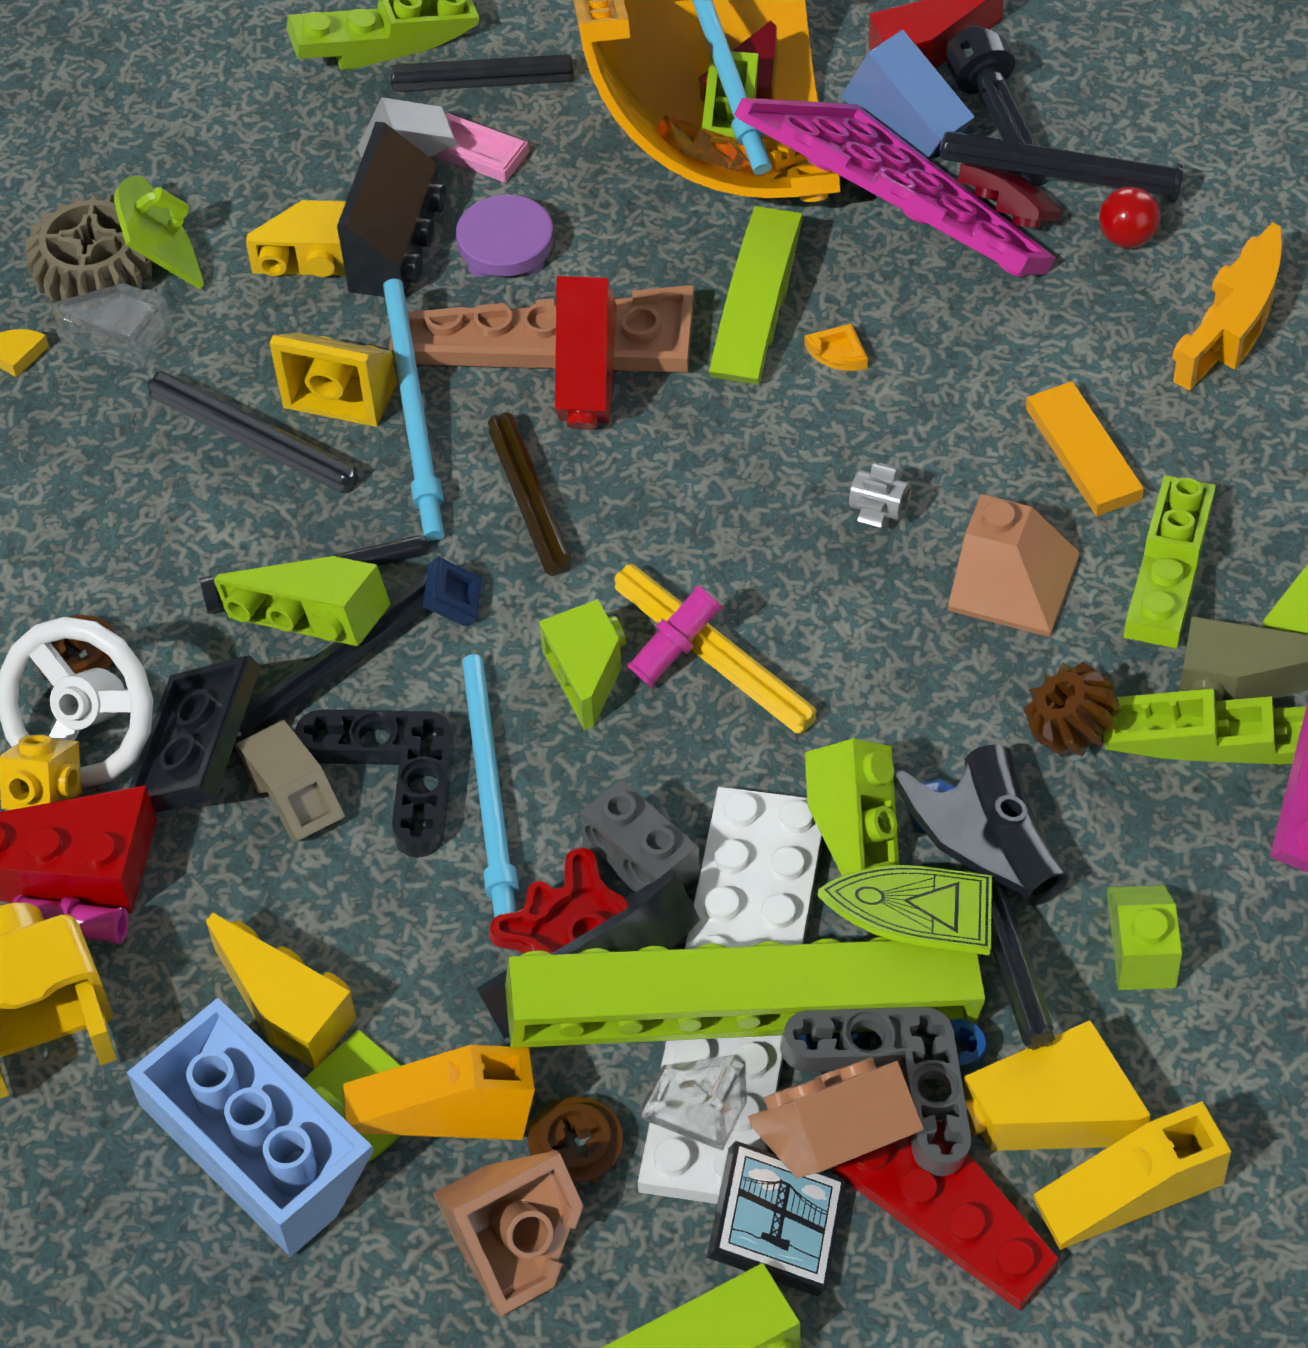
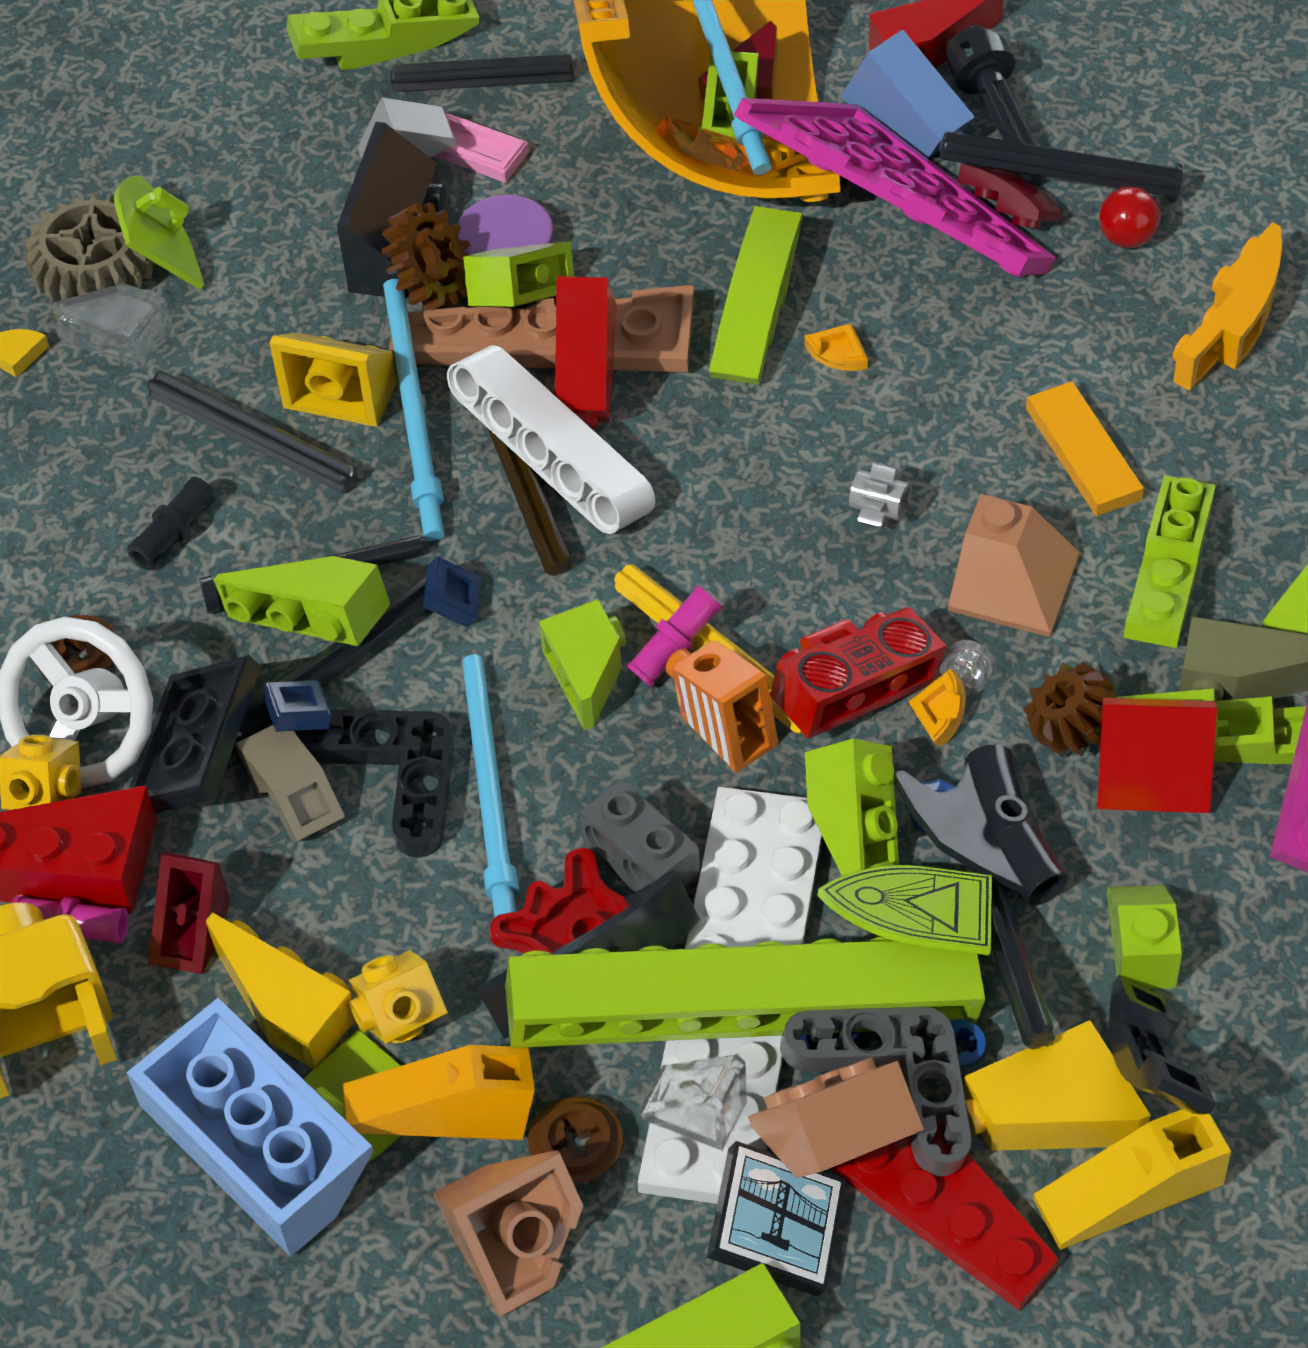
yellow slope [246,200,346,277] -> none
none -> black pin [127,476,215,570]
none -> dark red slope [148,852,230,974]
none -> dark blue tile [264,680,331,732]
none -> yellow brick [348,950,448,1044]
none -> reddish brown gear [382,203,470,311]
none -> white beam [447,345,655,534]
none -> lime slope [463,242,575,307]
none -> orange torso [665,641,779,773]
none -> red piece [770,607,947,739]
none -> light orange tile [908,668,966,746]
none -> clear bush [940,640,995,694]
none -> red tile [1097,697,1217,813]
none -> black slope [1109,975,1216,1115]

